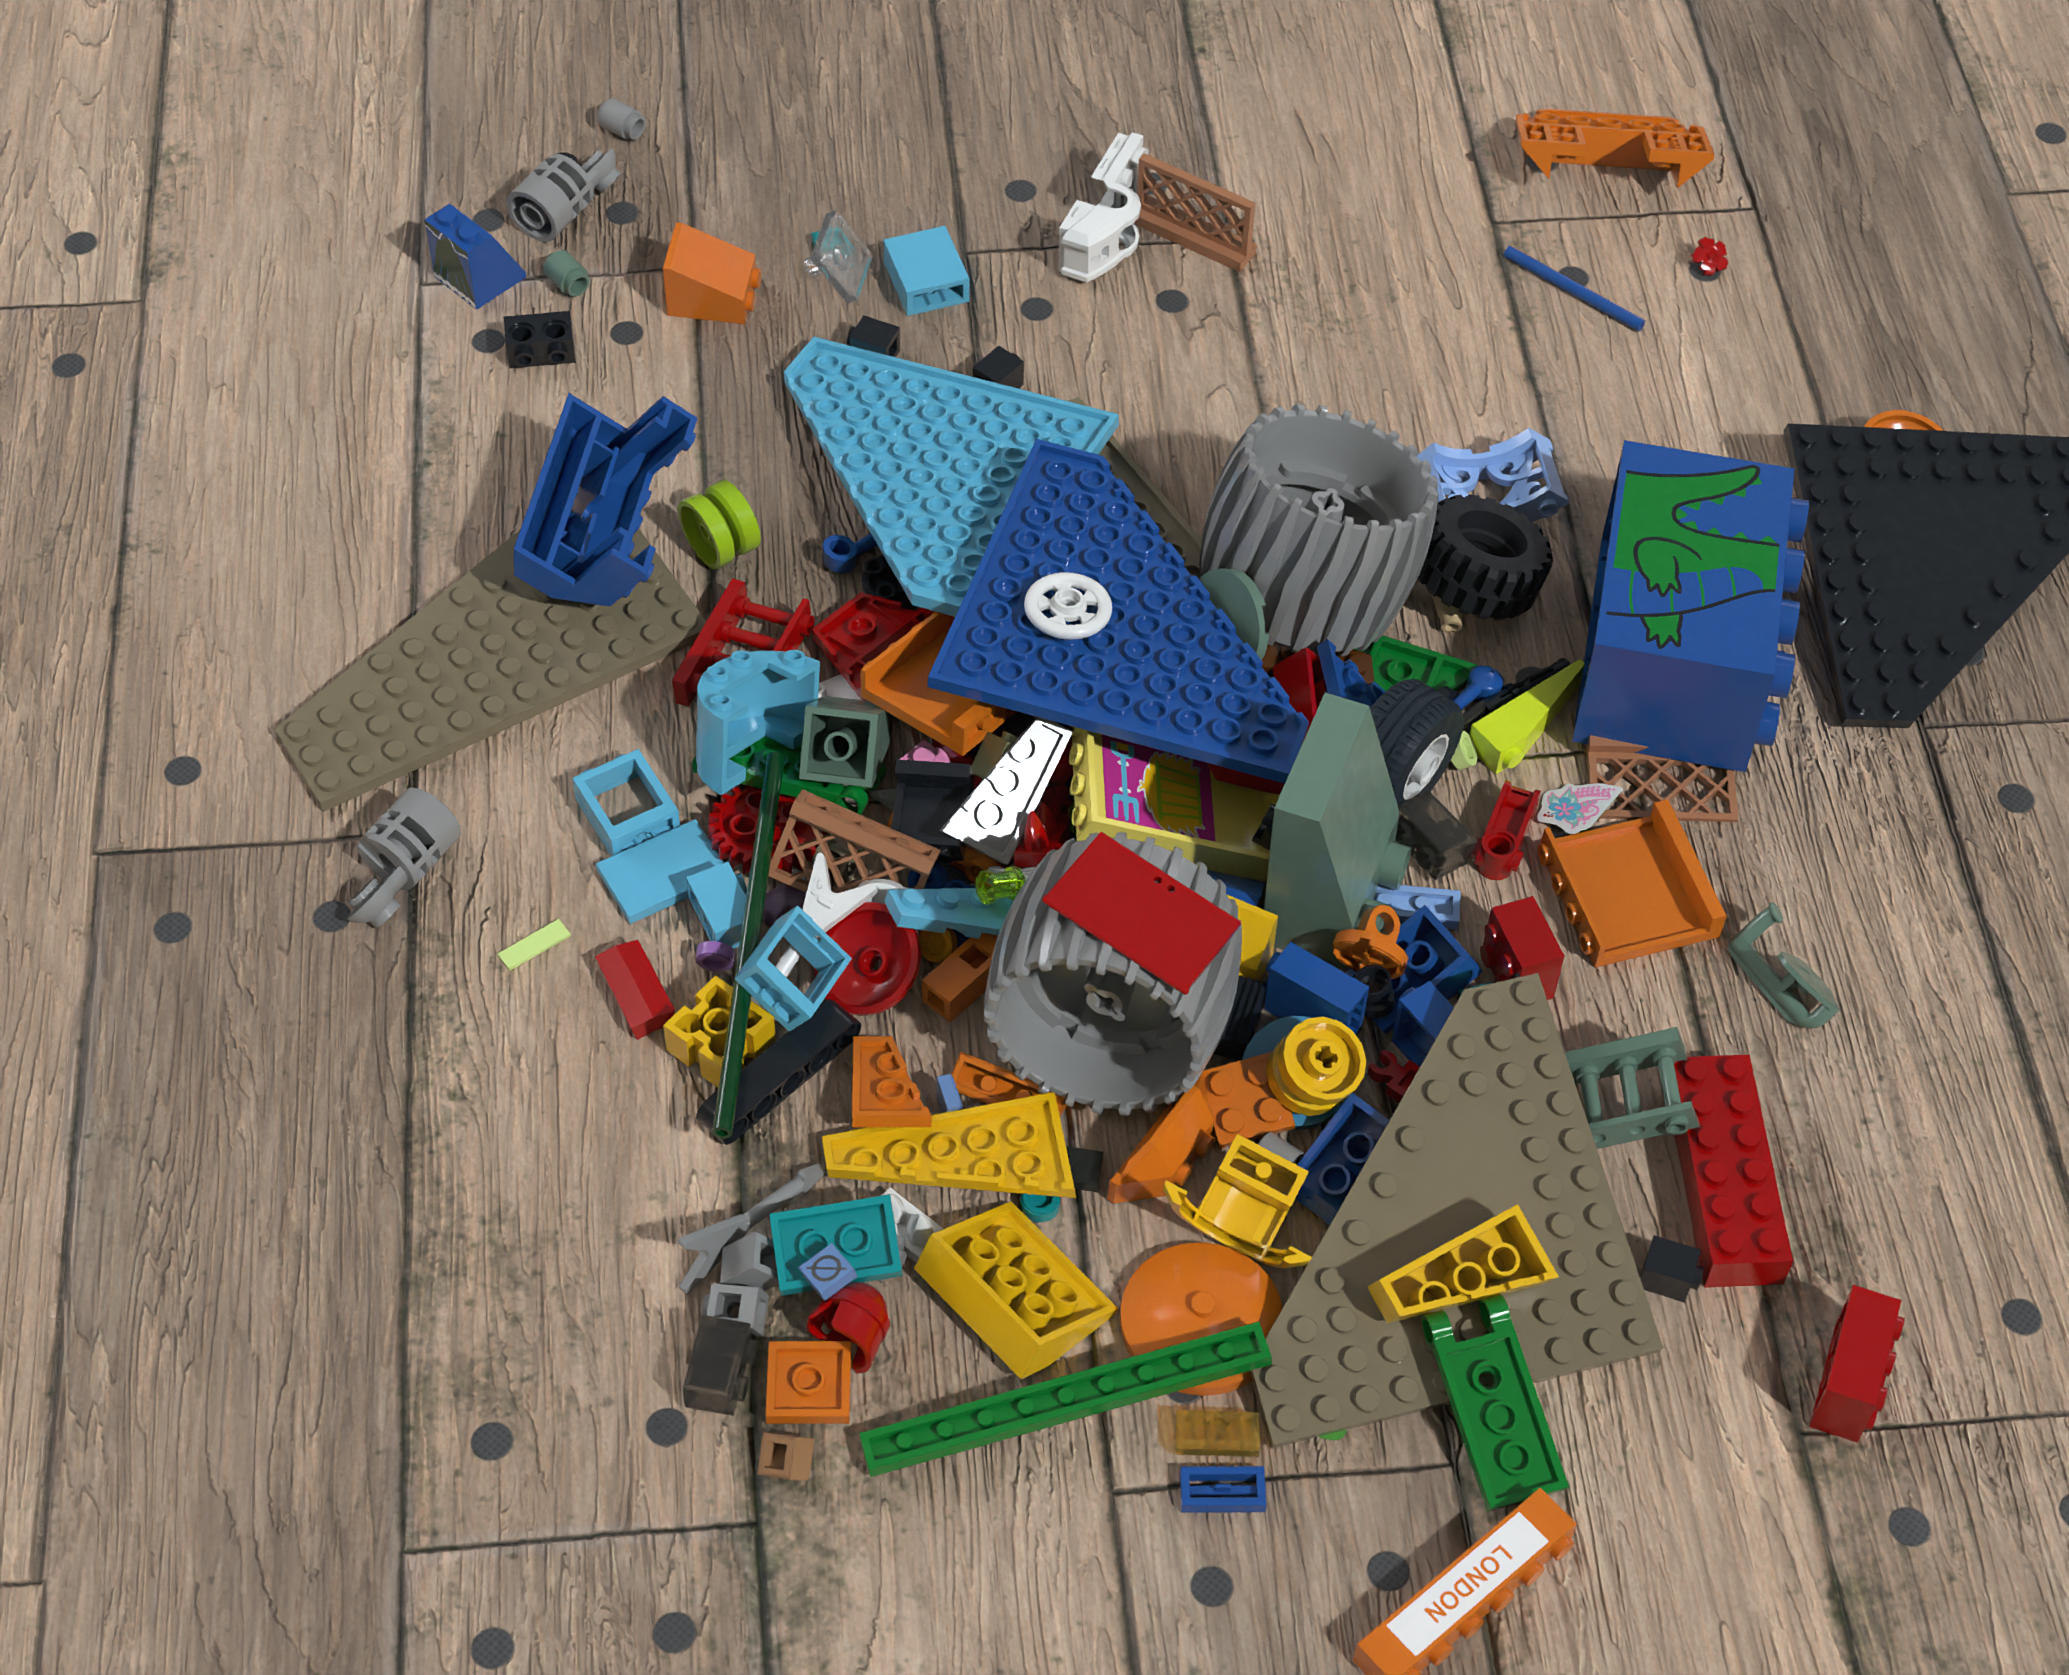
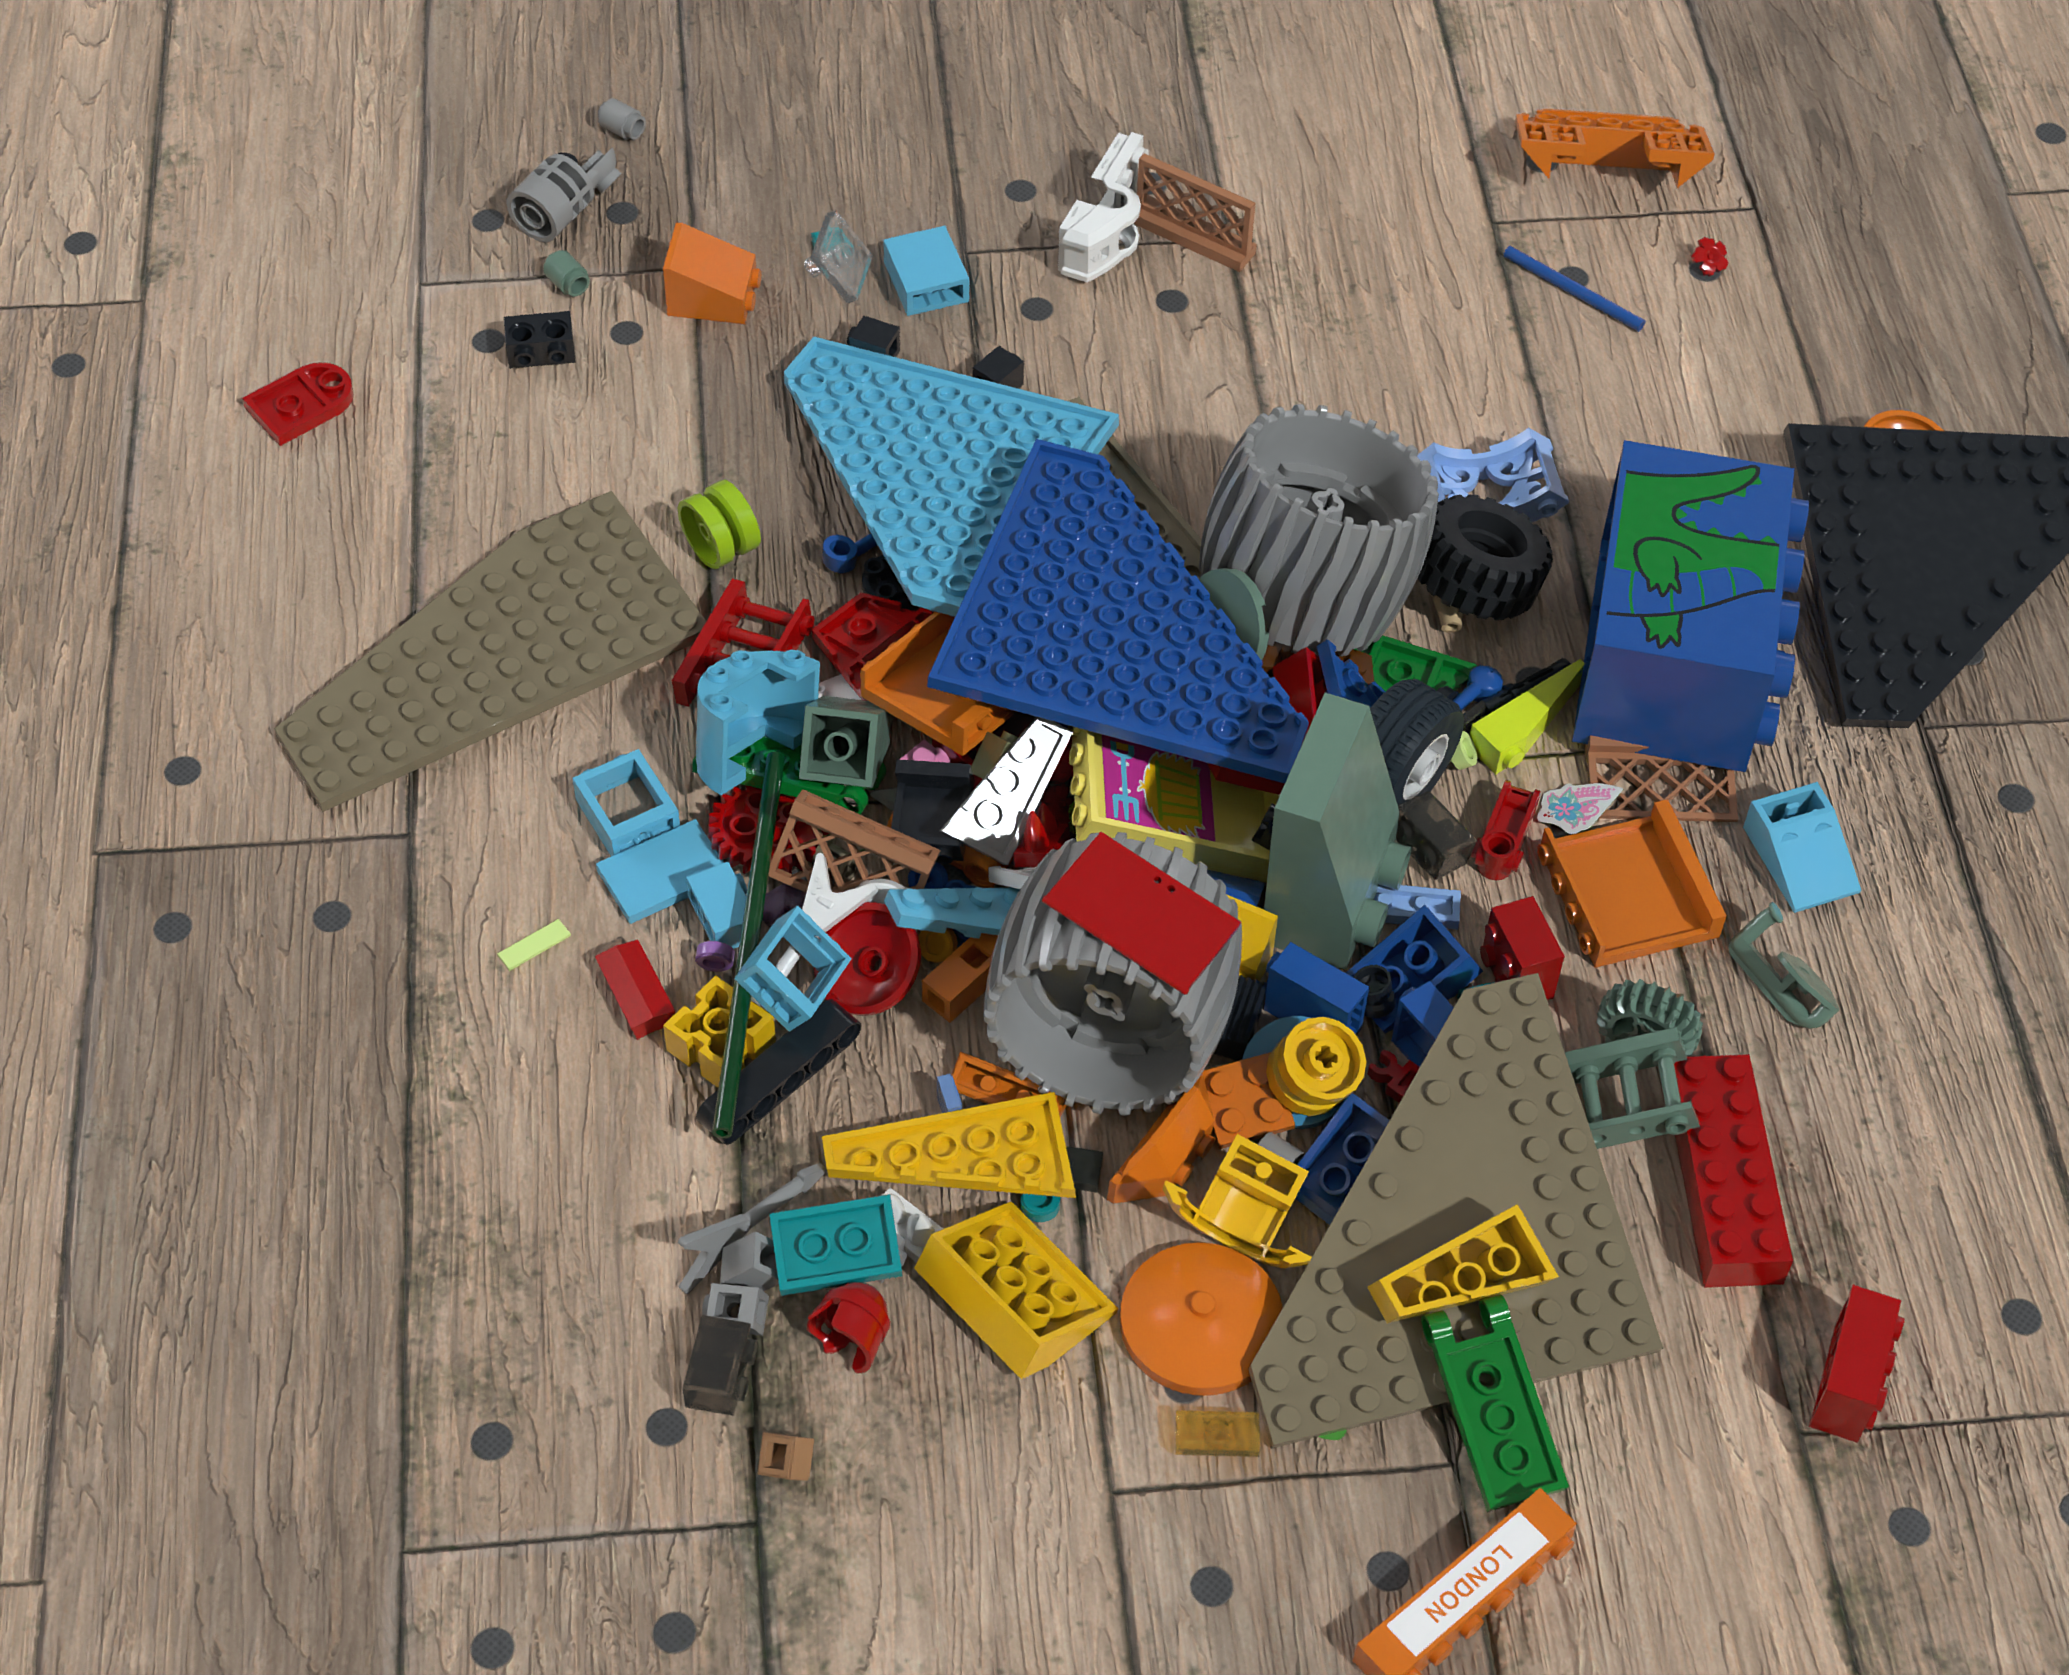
light grey cylinder [346,787,461,928] -> none
blue slope [424,203,526,310] -> none
blue wedge [514,393,698,606] -> none
orange plate [766,1341,852,1424] -> none
medium blue tile [798,1243,858,1301] -> none
orange wing [852,1036,932,1128] -> none
green plate [859,1322,1272,1477] -> none
clear neon green bush [975,866,1026,904] -> none
white plate [1024,572,1112,640] -> none
blue tile [1179,1466,1266,1513] -> none
orange tile [1332,905,1409,979] -> none
black brick [1640,1235,1704,1303] -> none
none -> red tile [242,362,354,446]
none -> sand green gear [1596,979,1703,1057]
none -> medium azure slope [1743,782,1861,913]

